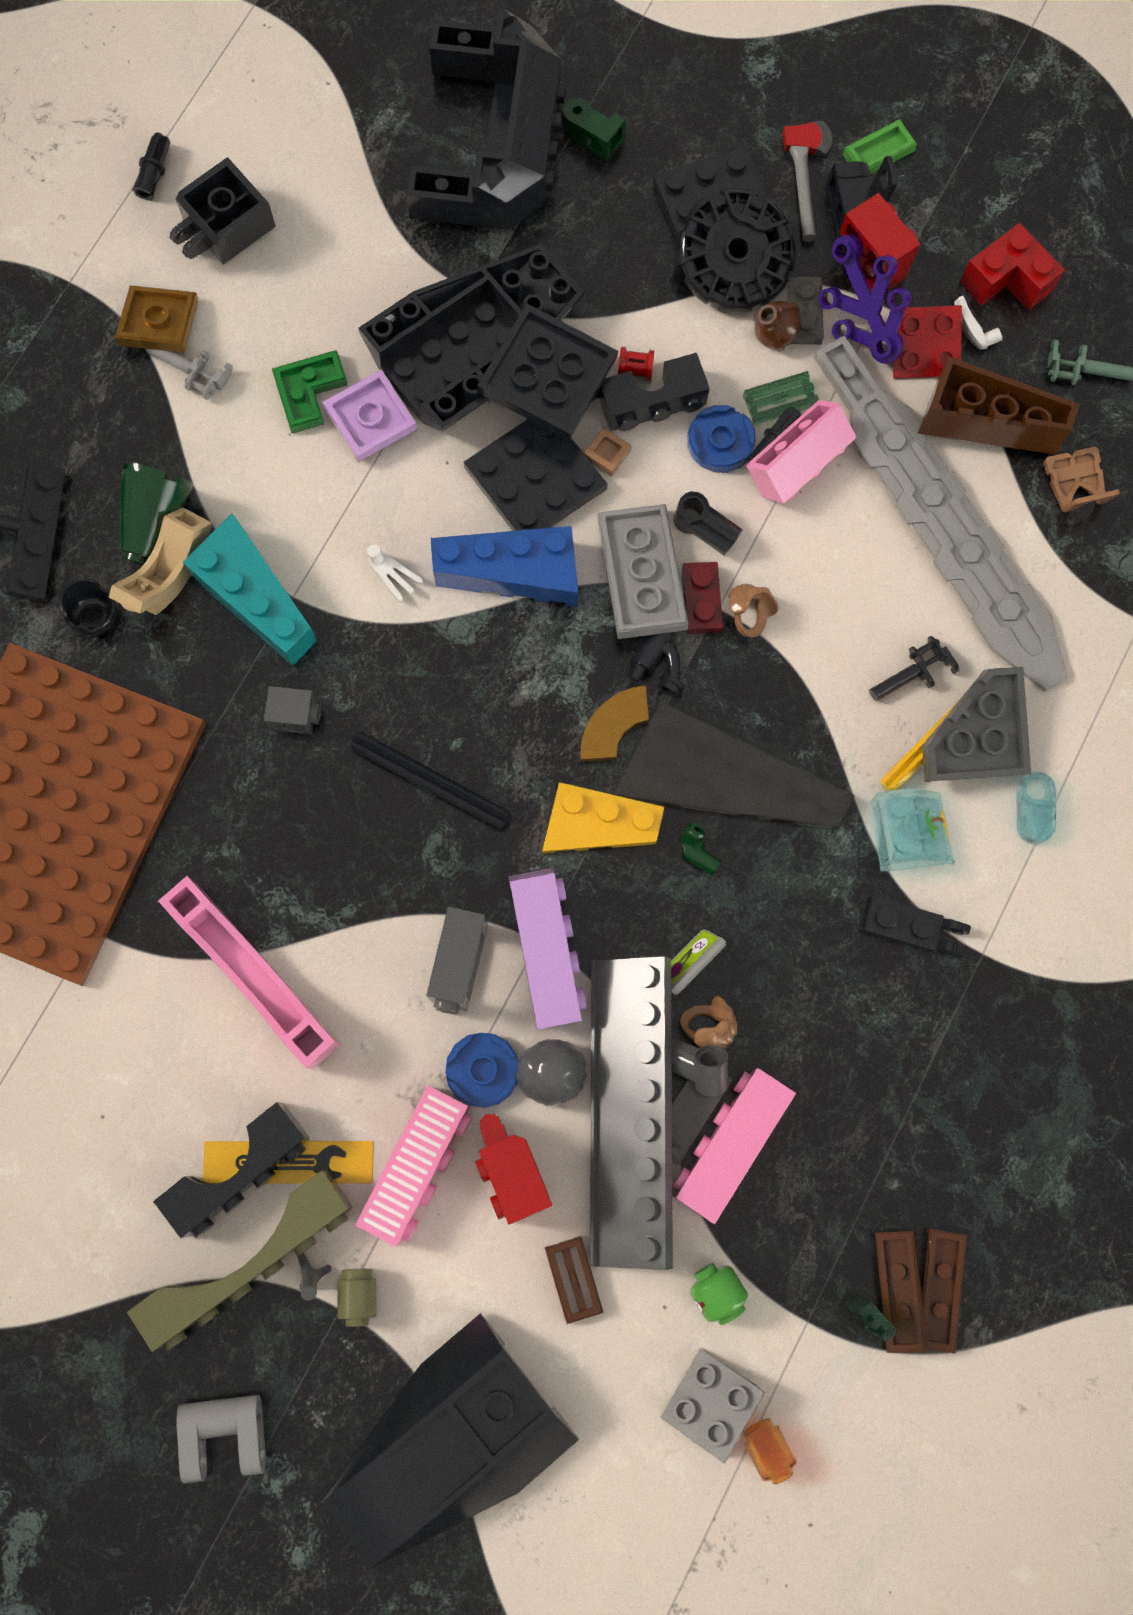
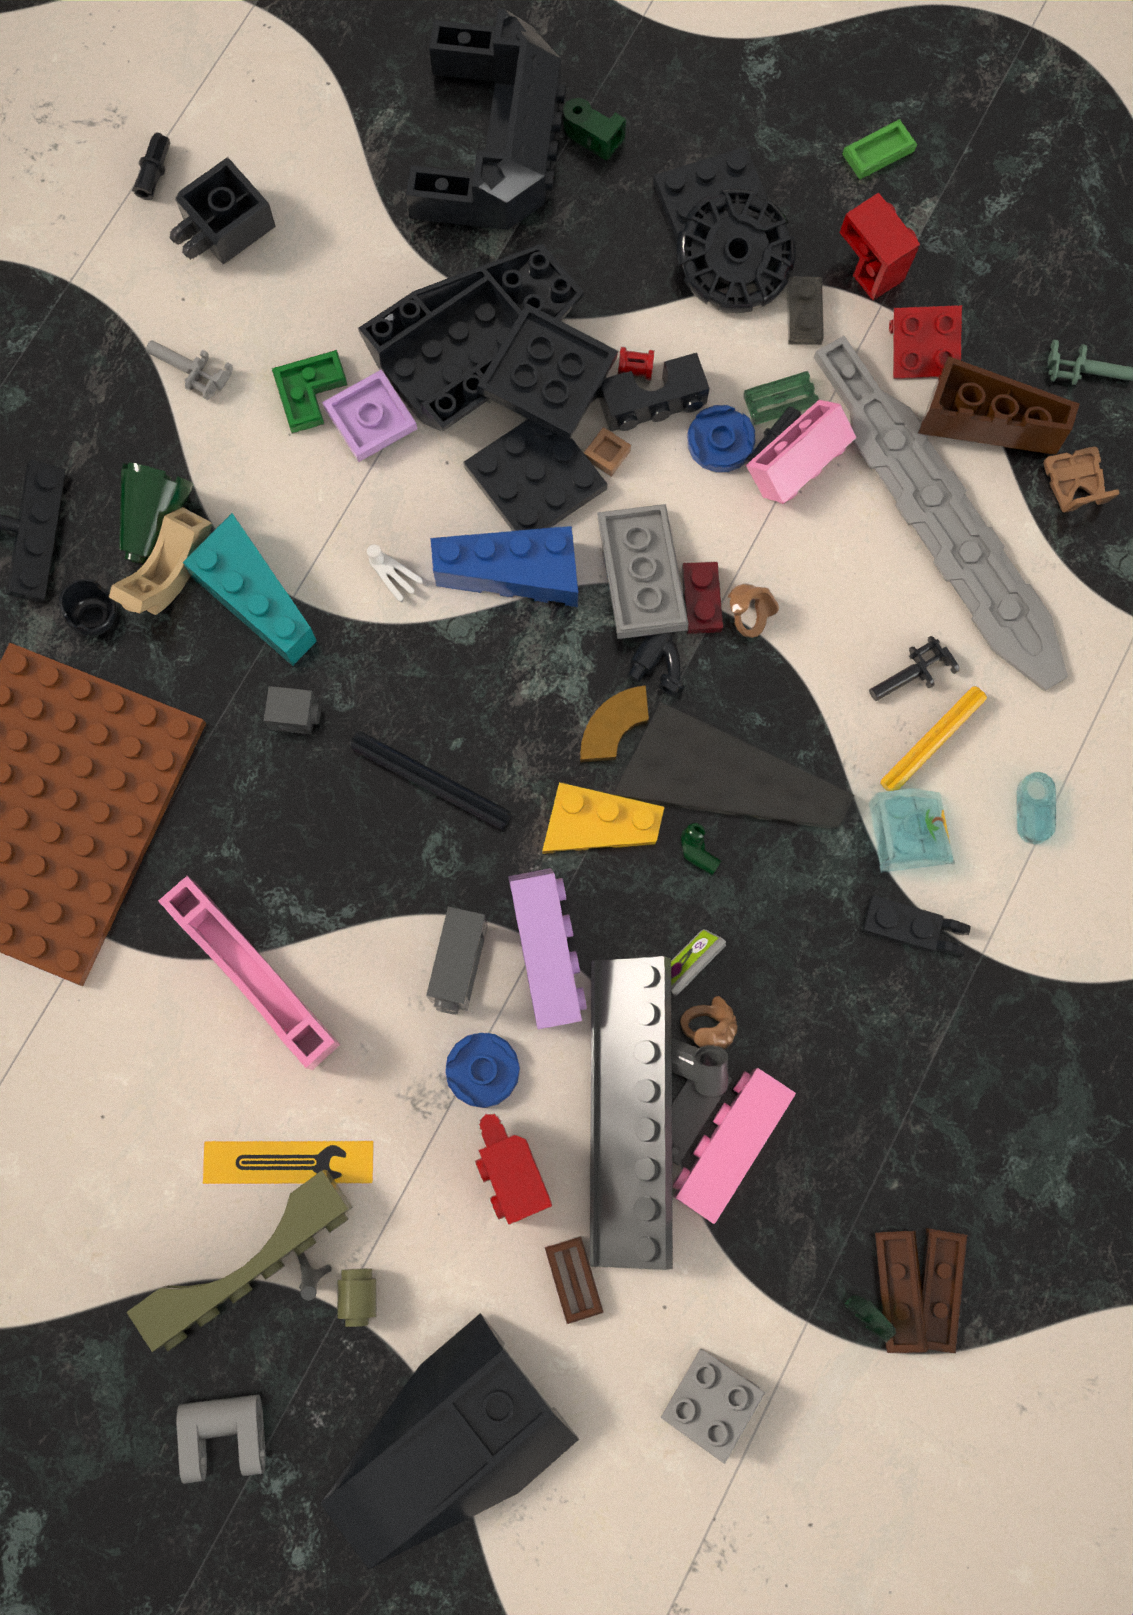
pearl gold tile [115,285,198,353] -> none
black arch [153,1102,310,1239] -> none
bright pink brick [355,1085,472,1247] -> none
dark grey hair [516,1039,587,1106] -> none
black piece [673,491,743,556] -> none
bright green head [690,1263,748,1326] -> none
clear orange brick [743,1418,797,1485] -> none
reddish brown piece [753,301,801,352] -> none
piece [782,120,833,242] -> none
dark purple plant [819,234,912,364] -> none
black piece [825,156,897,238] -> none
dark grey plate [922,667,1031,782] -> none
white piece [954,296,1002,350] -> none
red brick [959,223,1065,311] -> none

